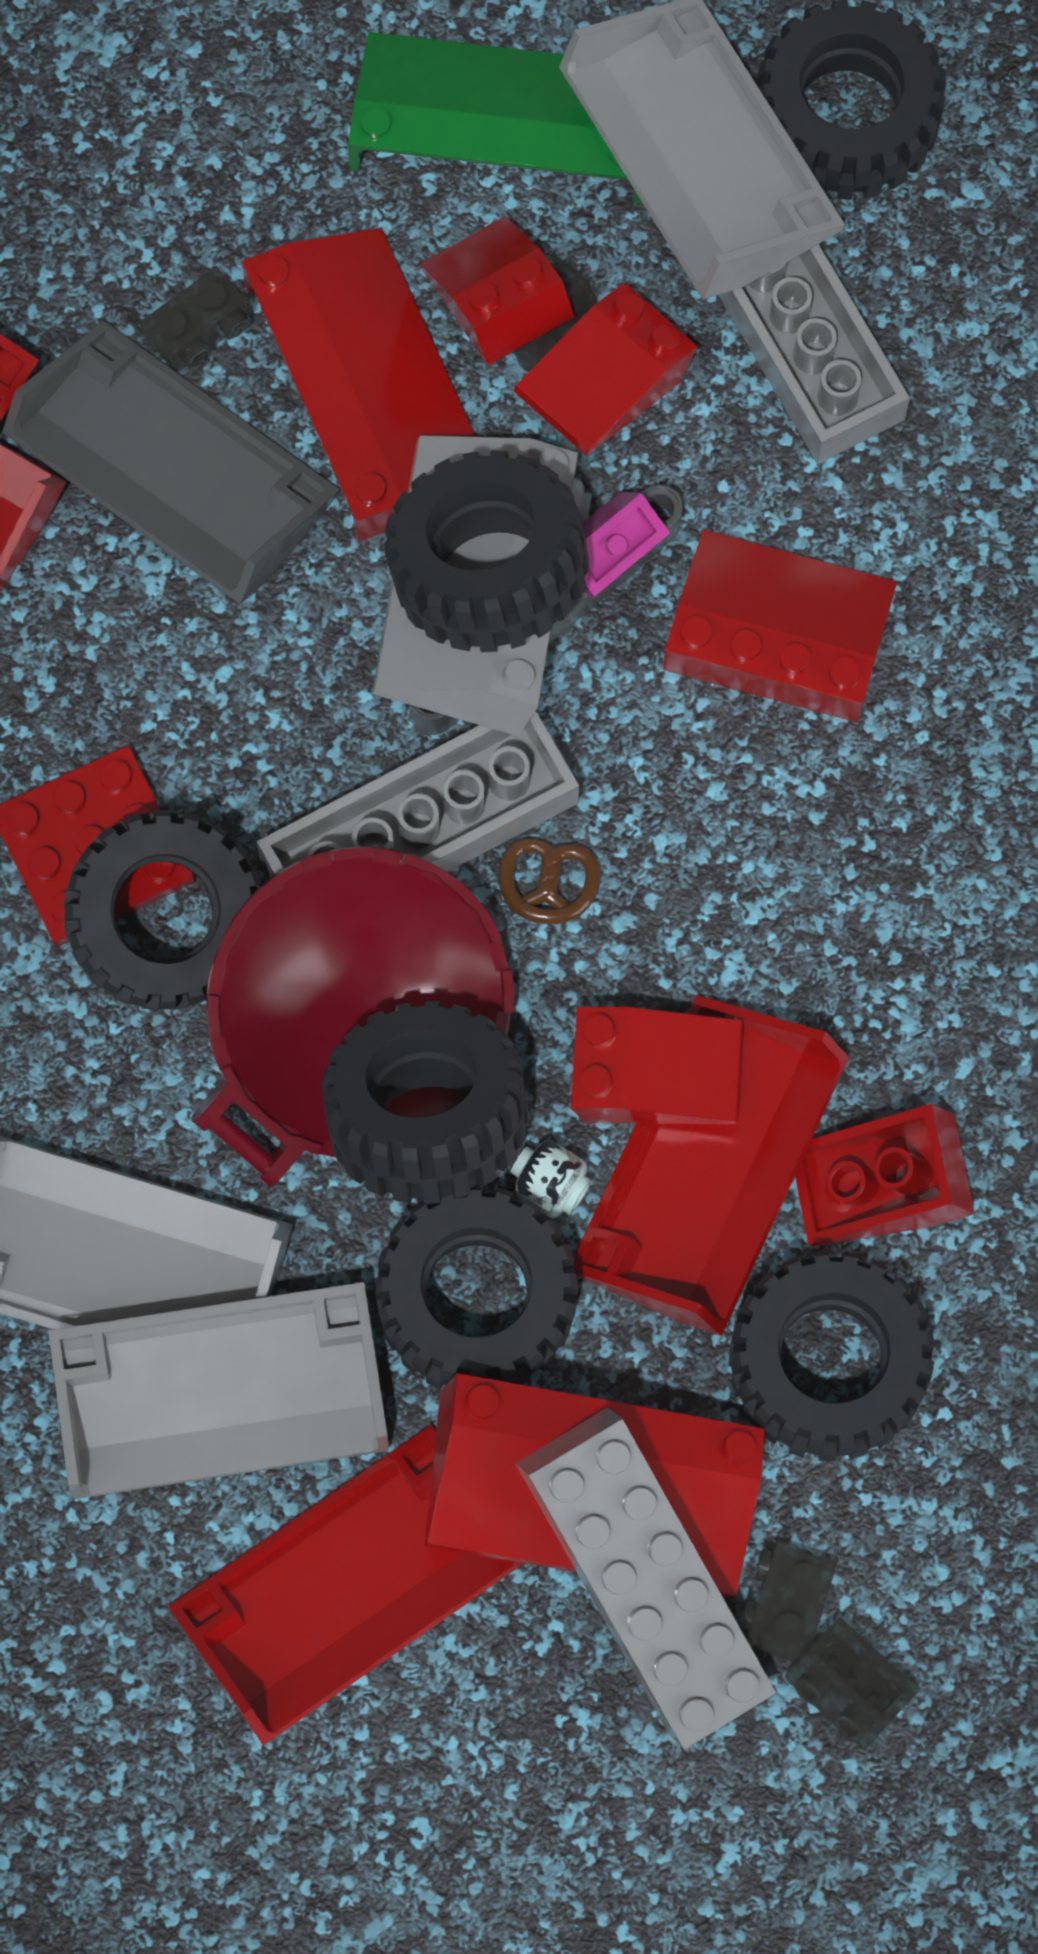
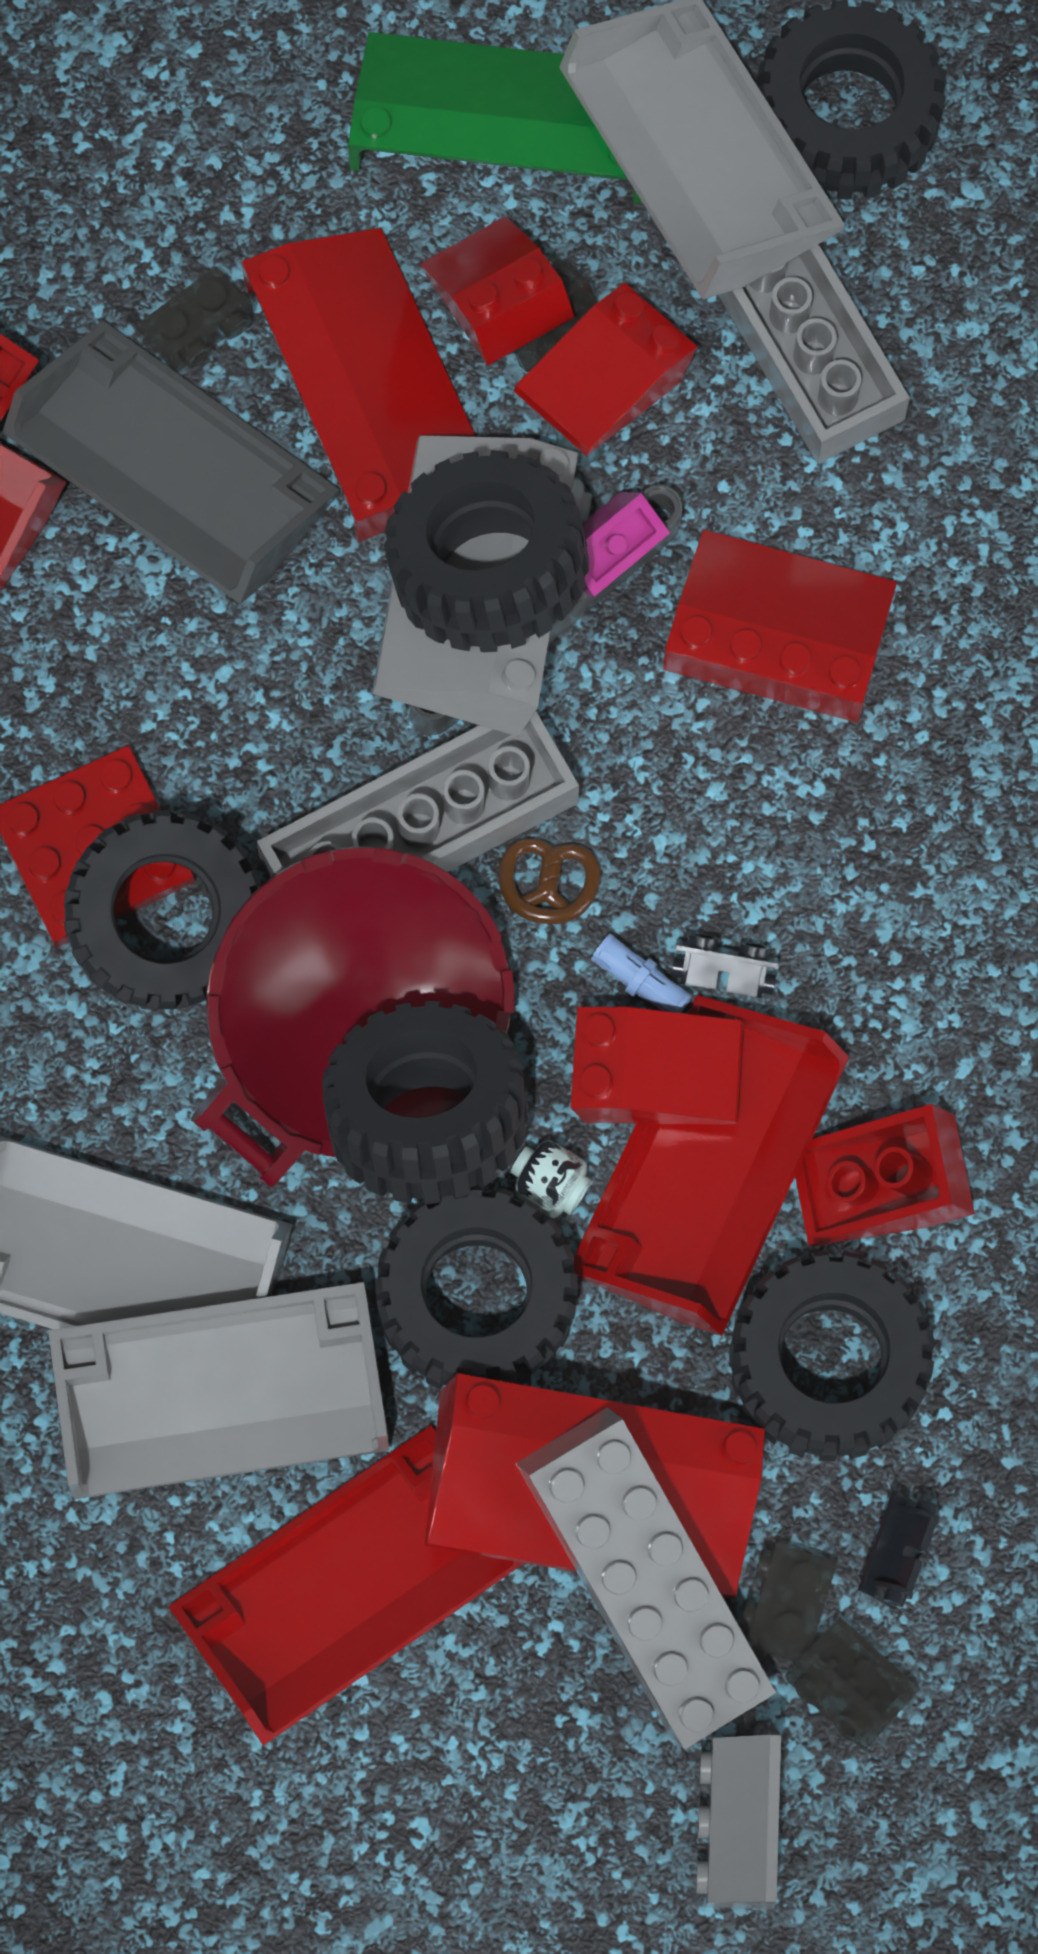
none -> light blue pin [590,933,693,1013]
none -> hinge [671,933,779,999]
none -> light grey slope [696,1735,781,1910]
none -> black hinge [858,1490,940,1609]

